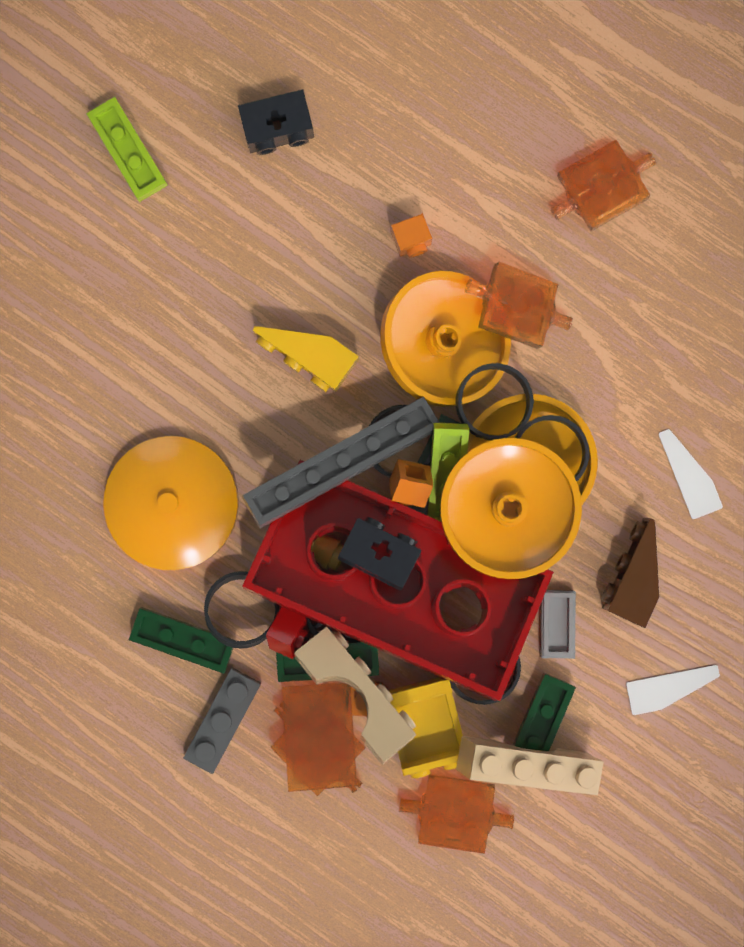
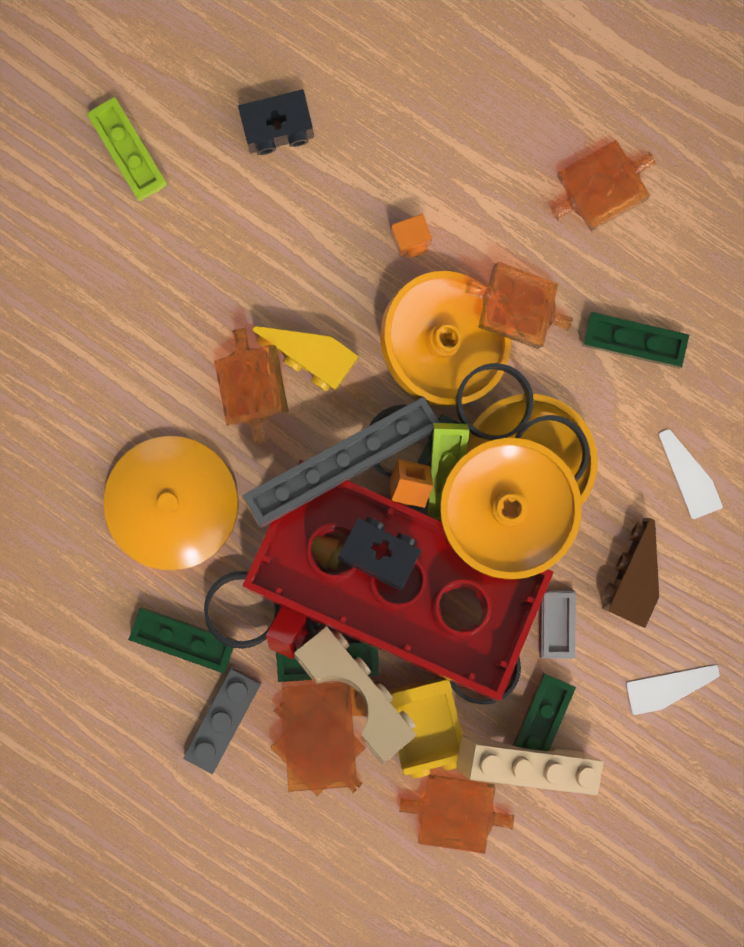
none -> clear orange plate [214,328,289,444]
none -> dark green plate [582,312,689,369]

